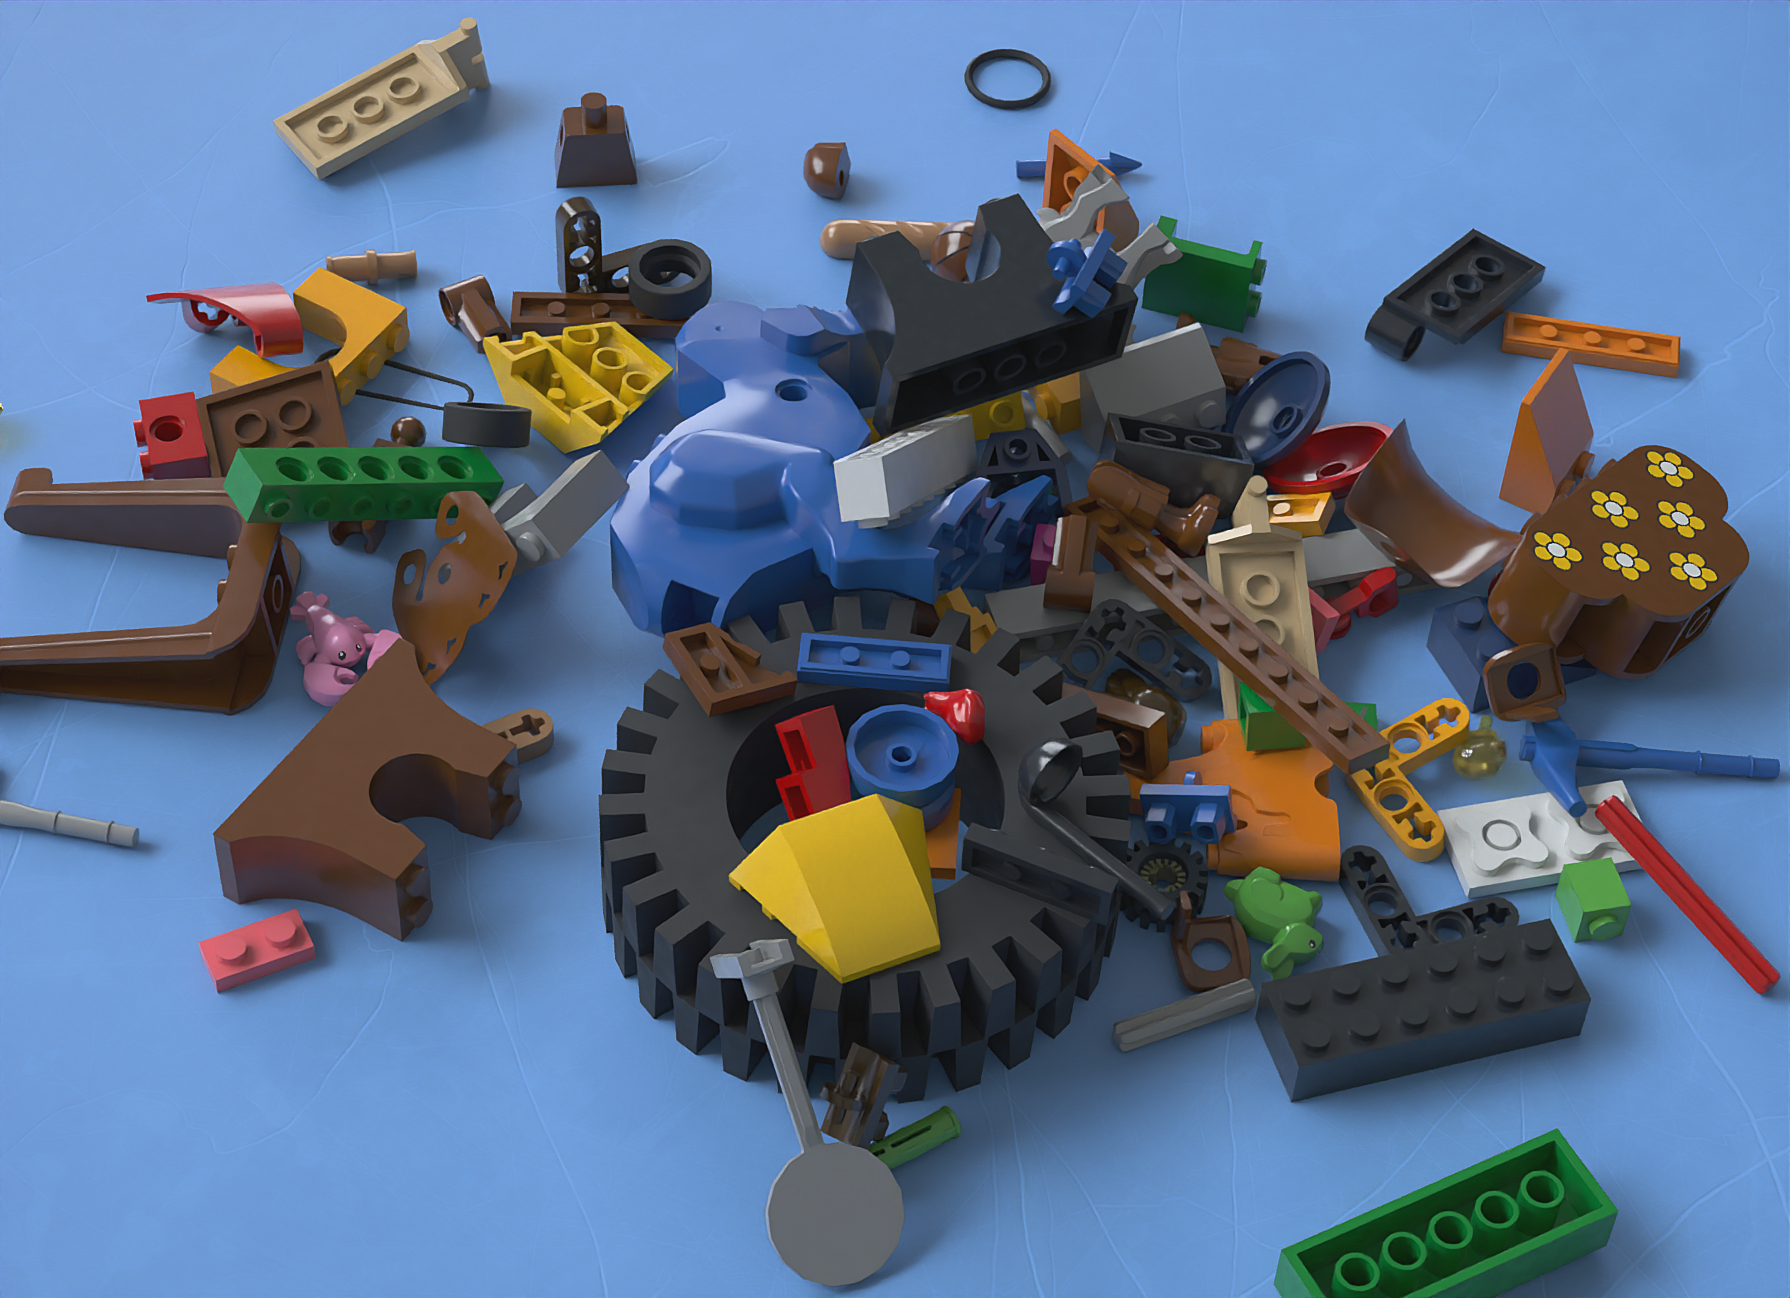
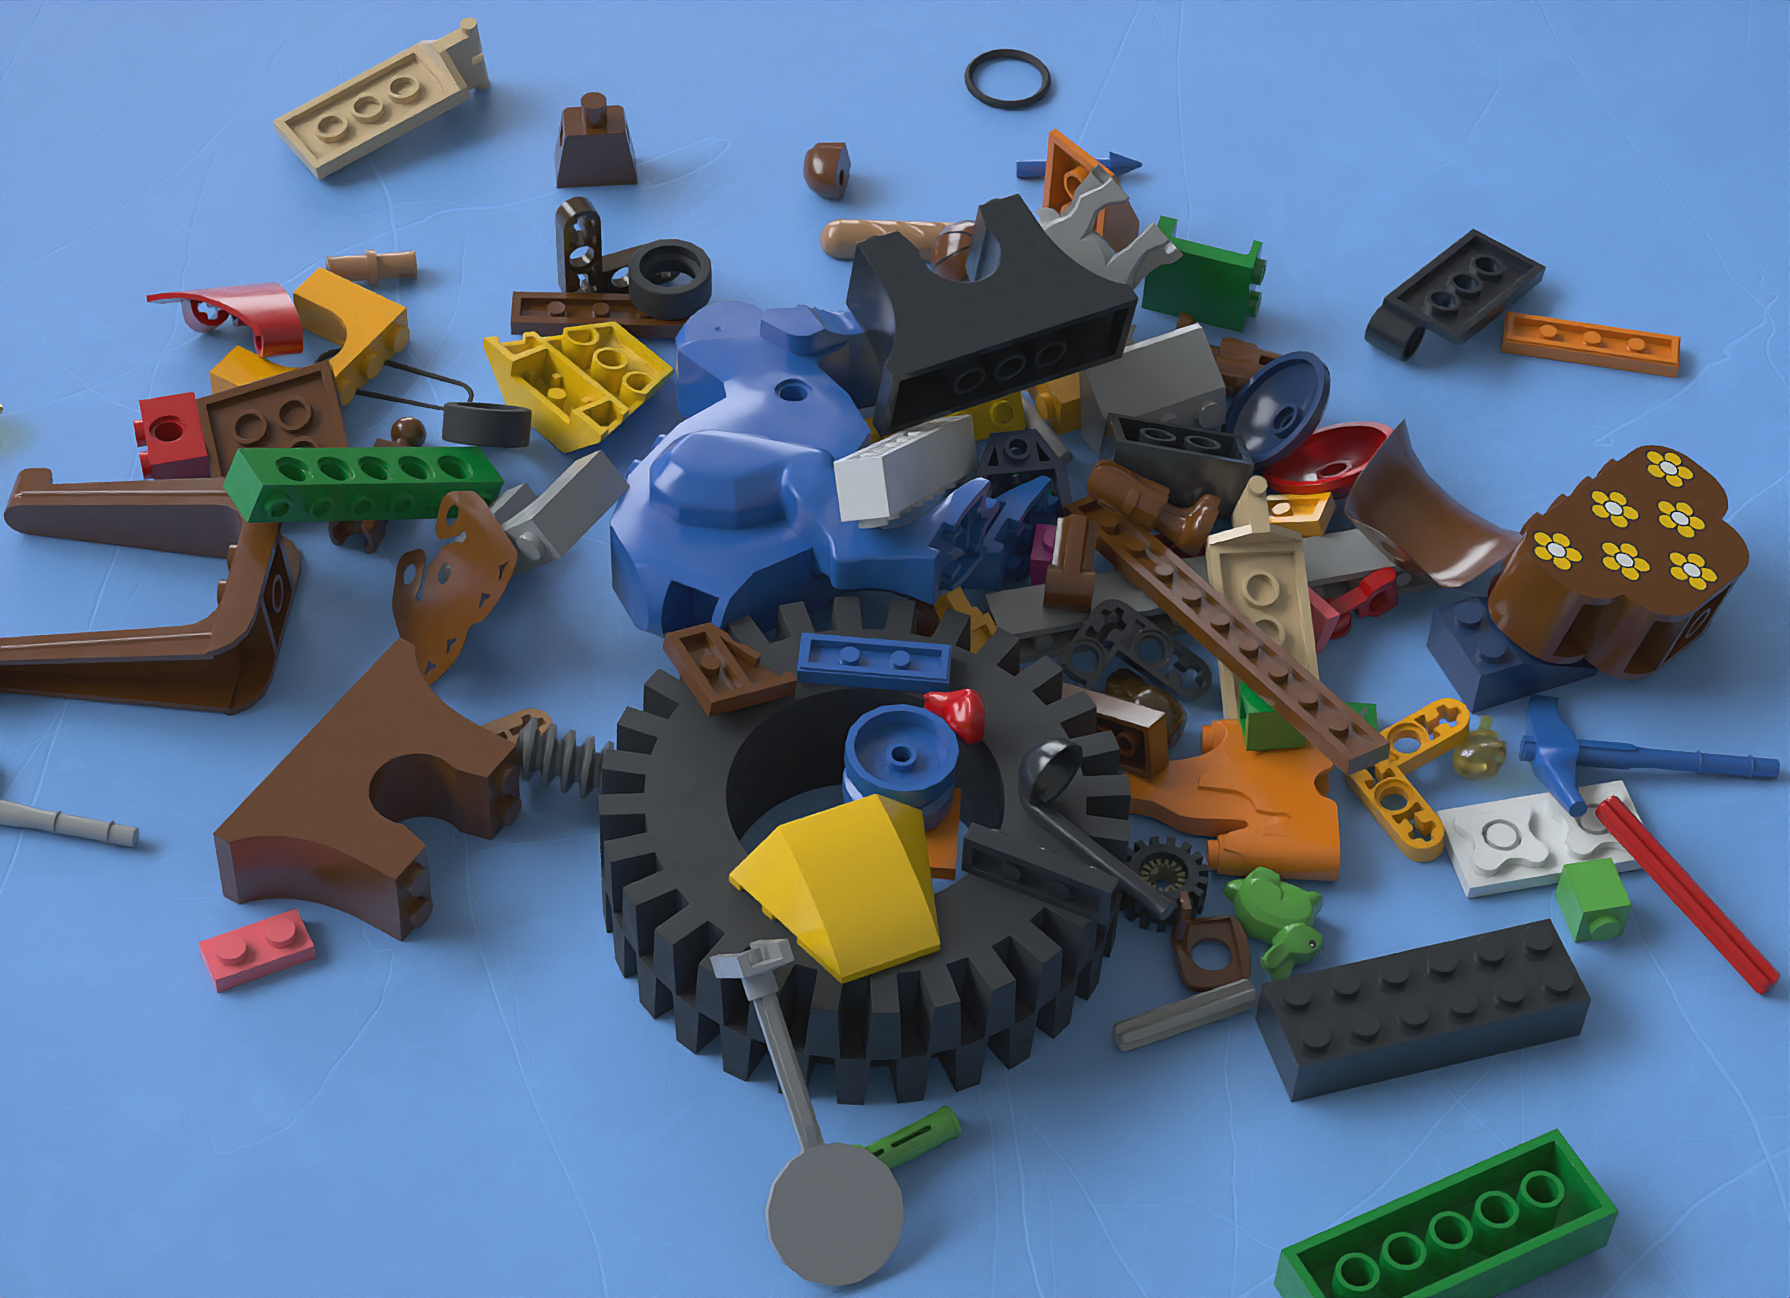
bright pink animal [290,591,403,706] -> none
reddish brown piece [438,274,512,355] -> none
red slope [775,705,851,822] -> none
dark brown hips [819,1042,908,1150] -> none
blue hips [1046,228,1128,318] -> none
blue hips [1139,771,1238,844] -> none
black beam [1338,845,1519,957] -> none
reddish brown piece [1483,642,1567,723] -> none
orange slope [1499,347,1595,515] -> none
none -> dark grey piece [516,717,614,799]

